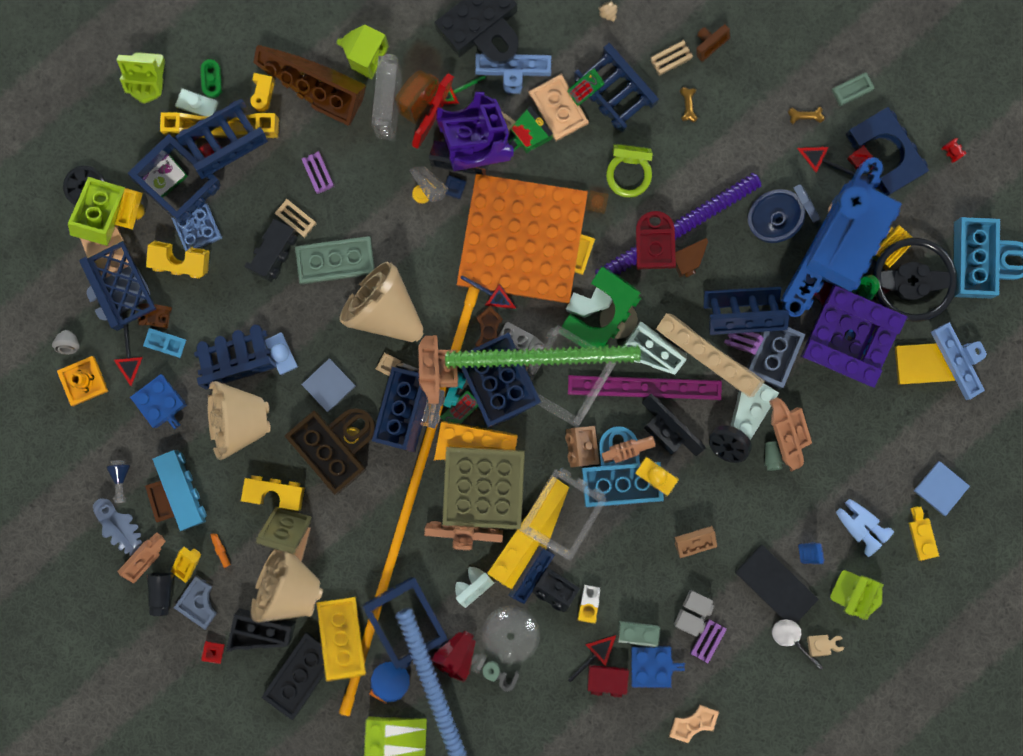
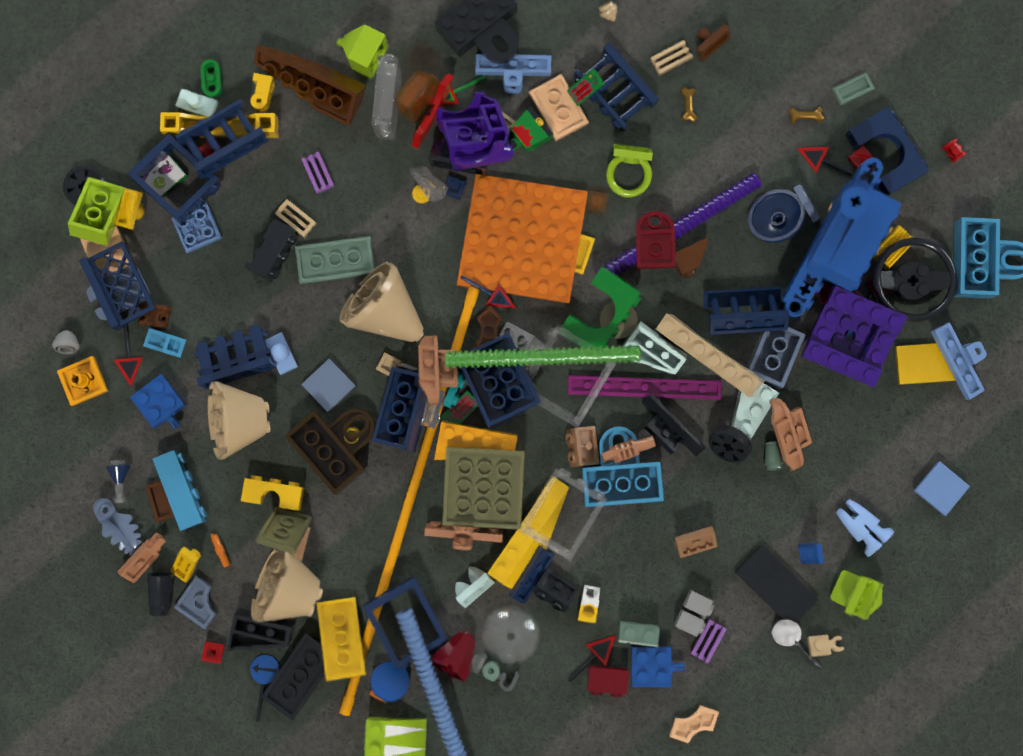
lime piece [117,53,165,103] -> none
yellow arch [146,241,210,278] -> none
light aqua tile [566,287,612,318] -> none
yellow tile [635,457,679,496] -> none
medium lavender tile [724,332,764,355] -> none
green plate [852,275,880,301] -> none
yellow plate [908,506,939,561] -> none
none -> blue piece [250,655,280,722]

